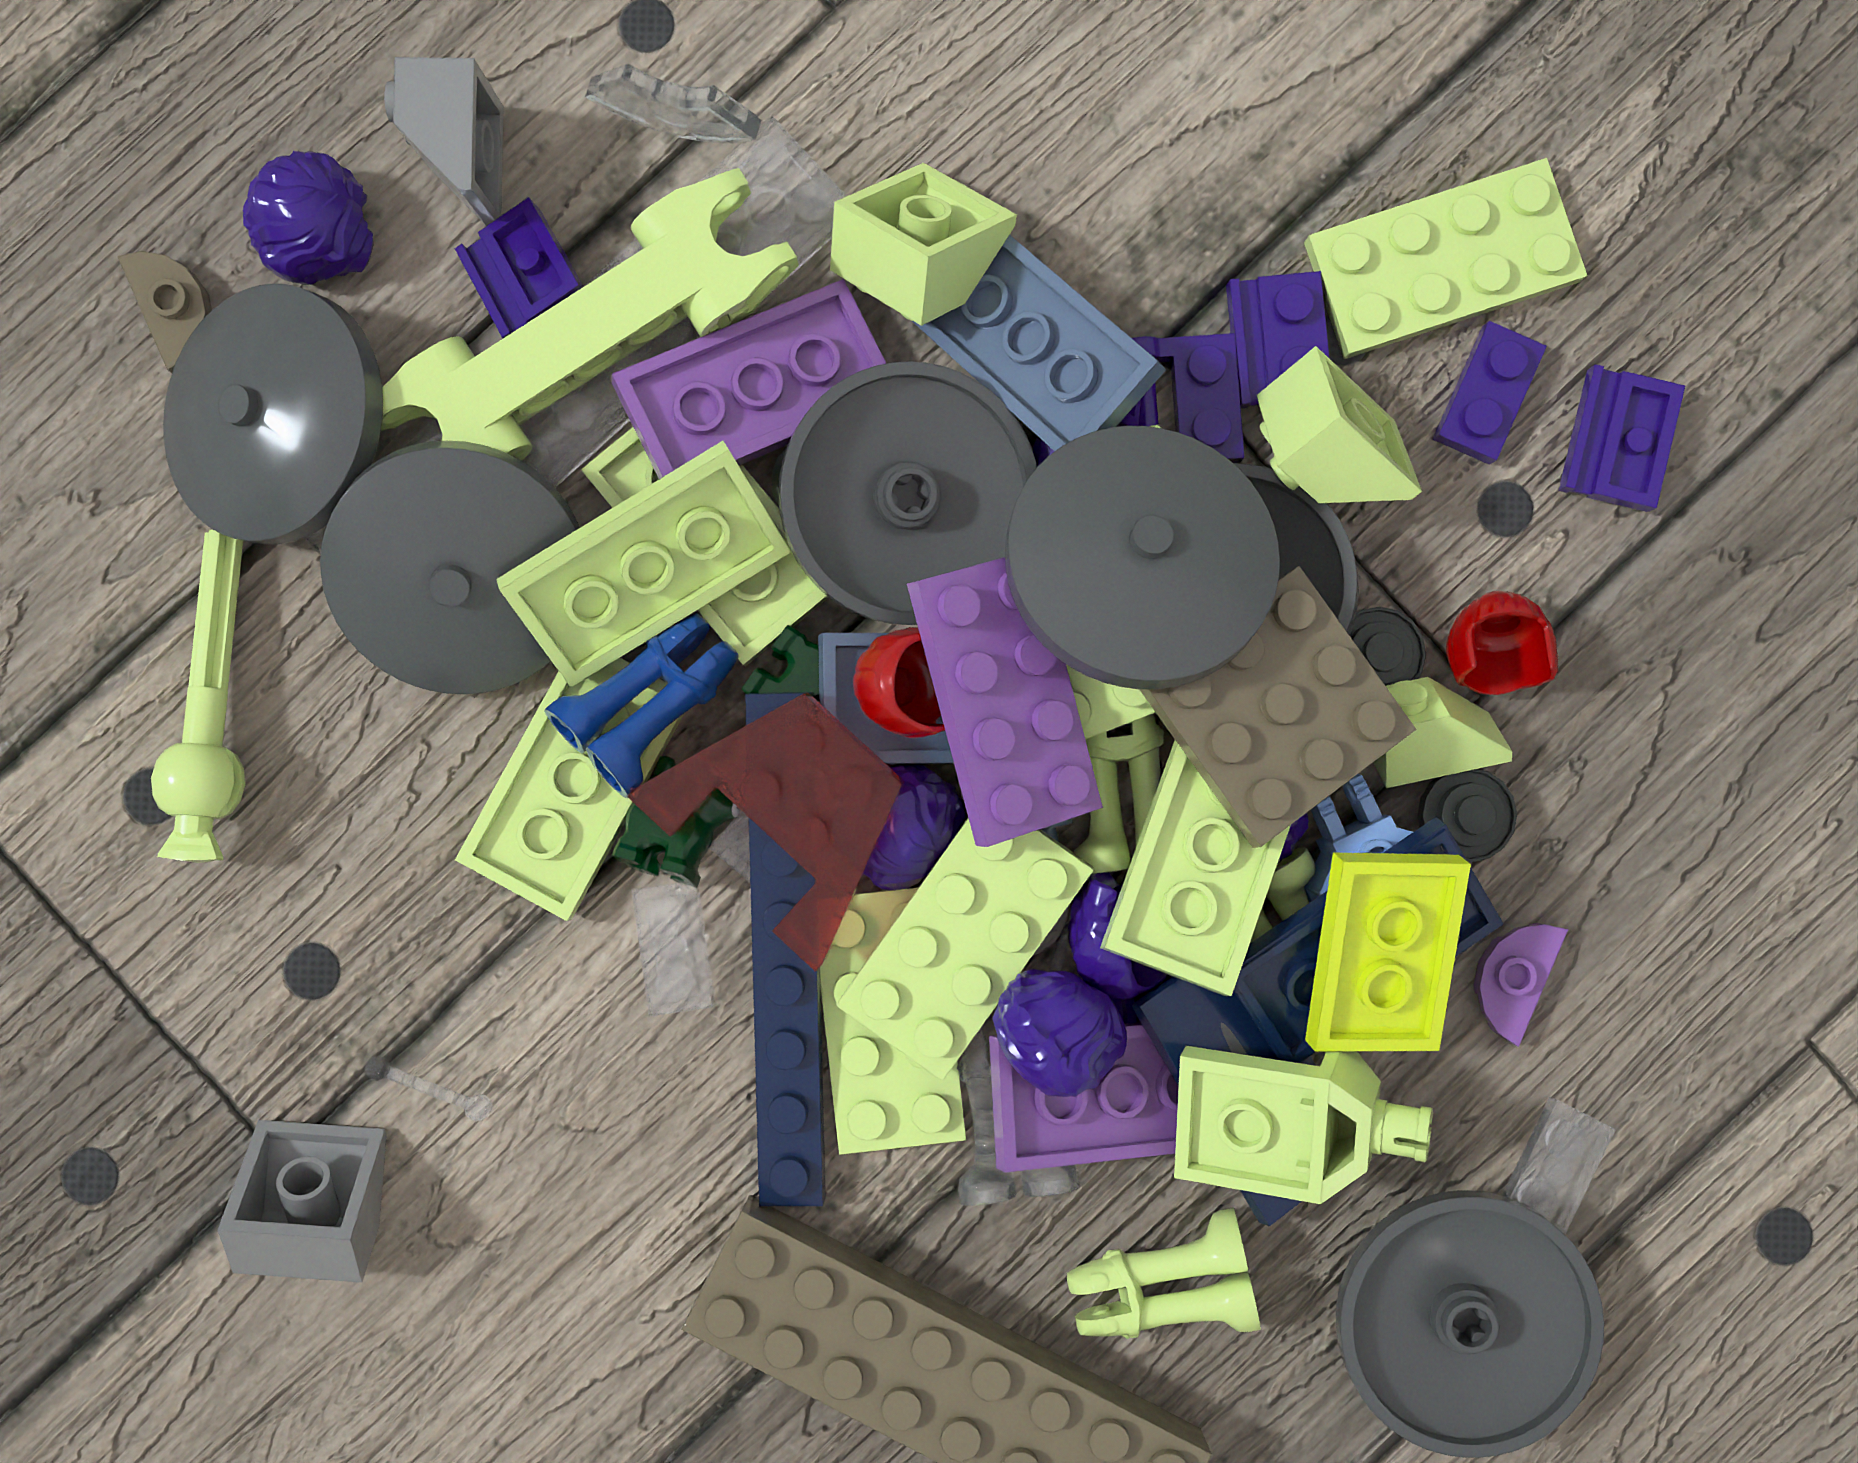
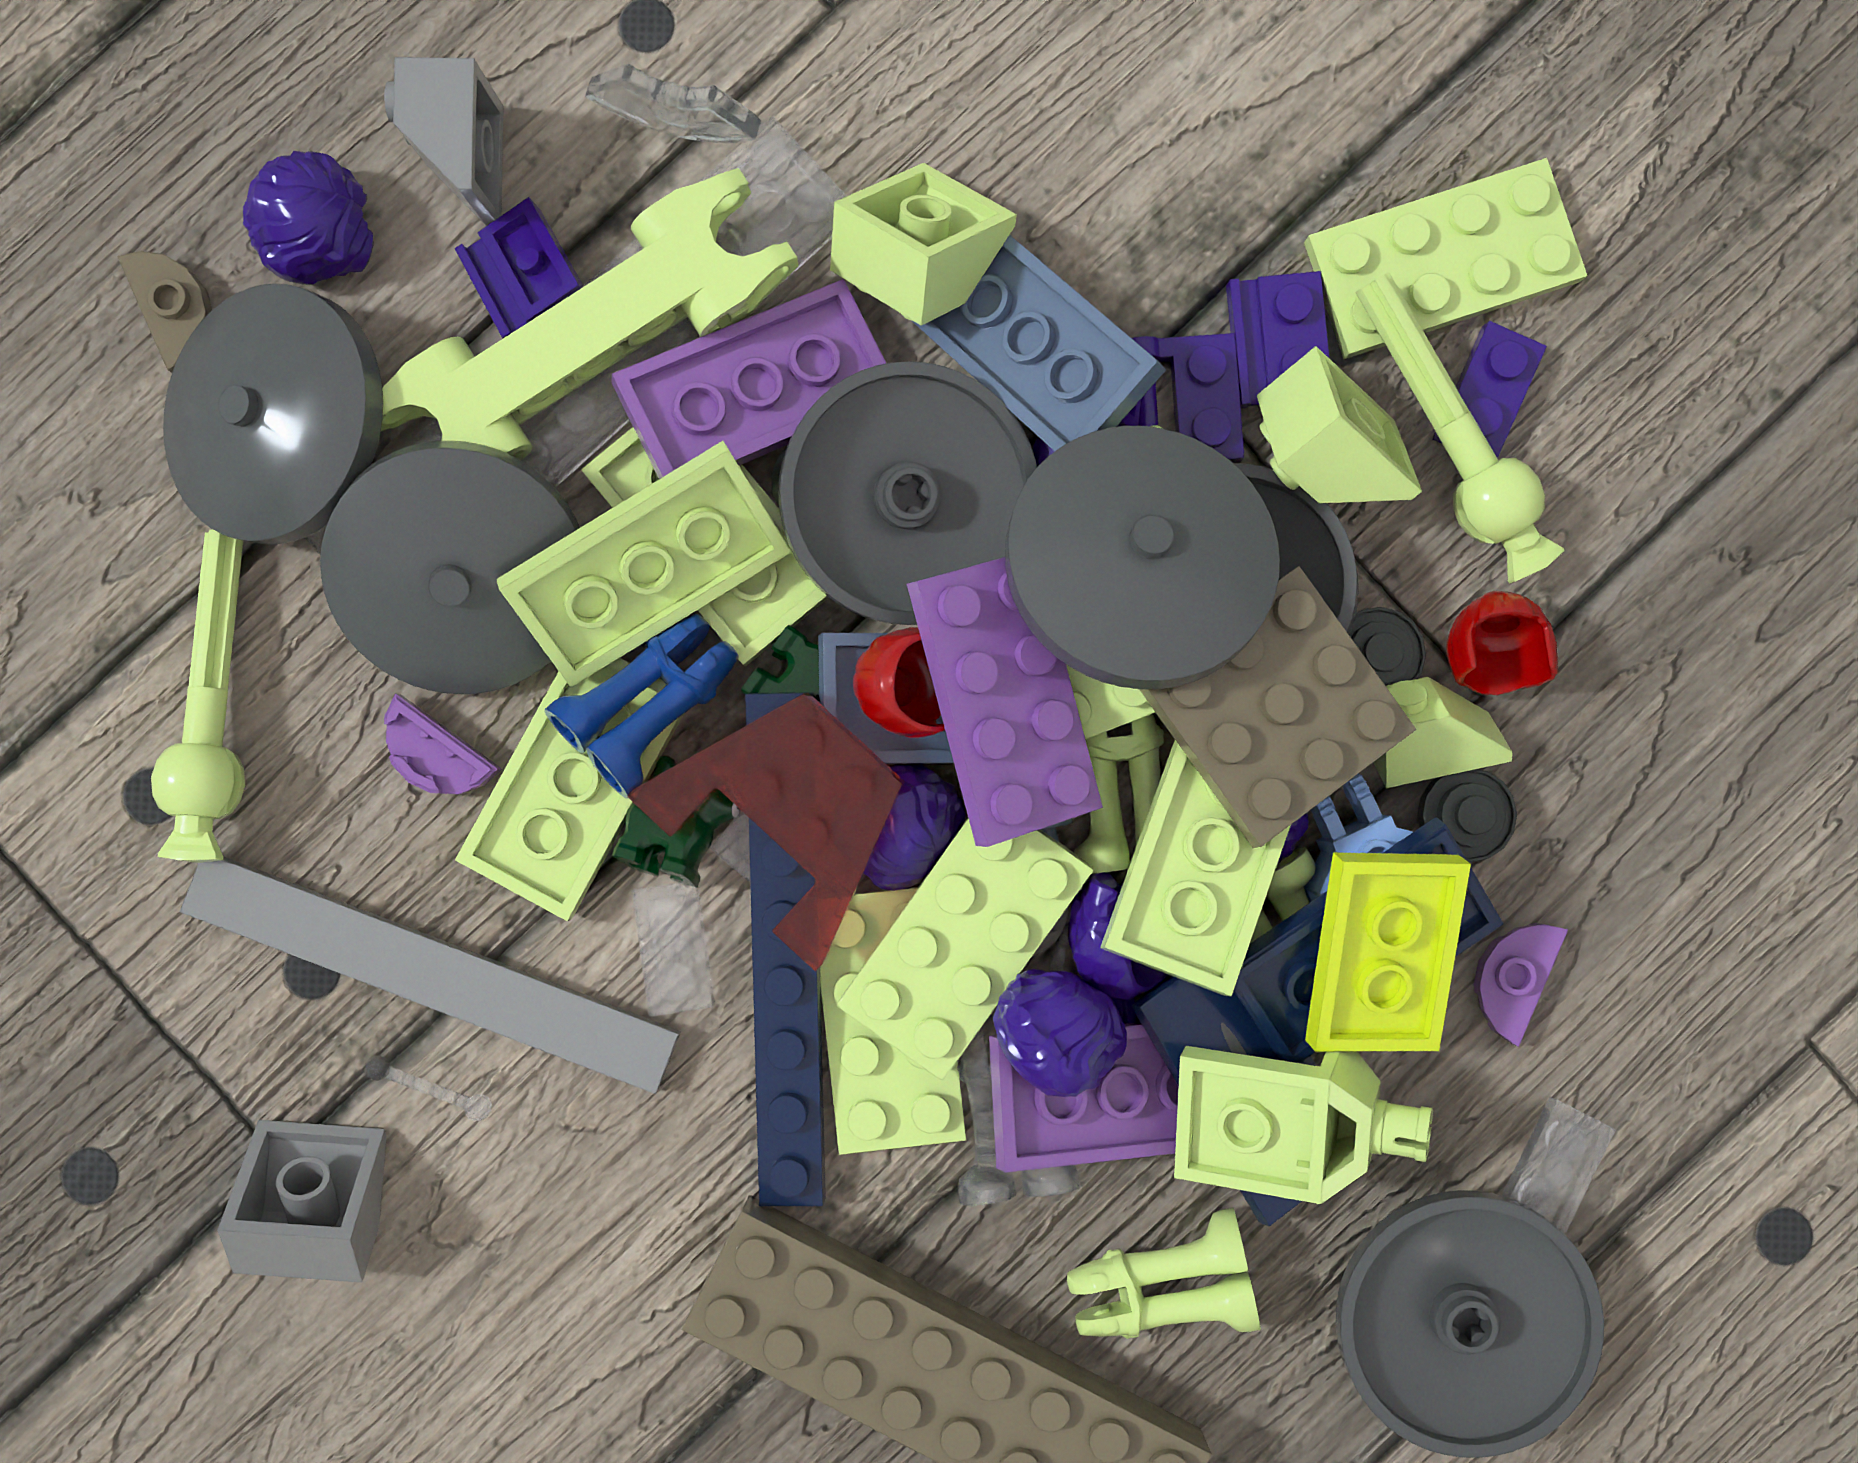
dark purple plate [1558,364,1685,512] -> none
none -> light grey tile [179,856,681,1094]
none -> medium lavender plate [384,693,502,794]
none -> yellowish green piece [1355,272,1565,584]

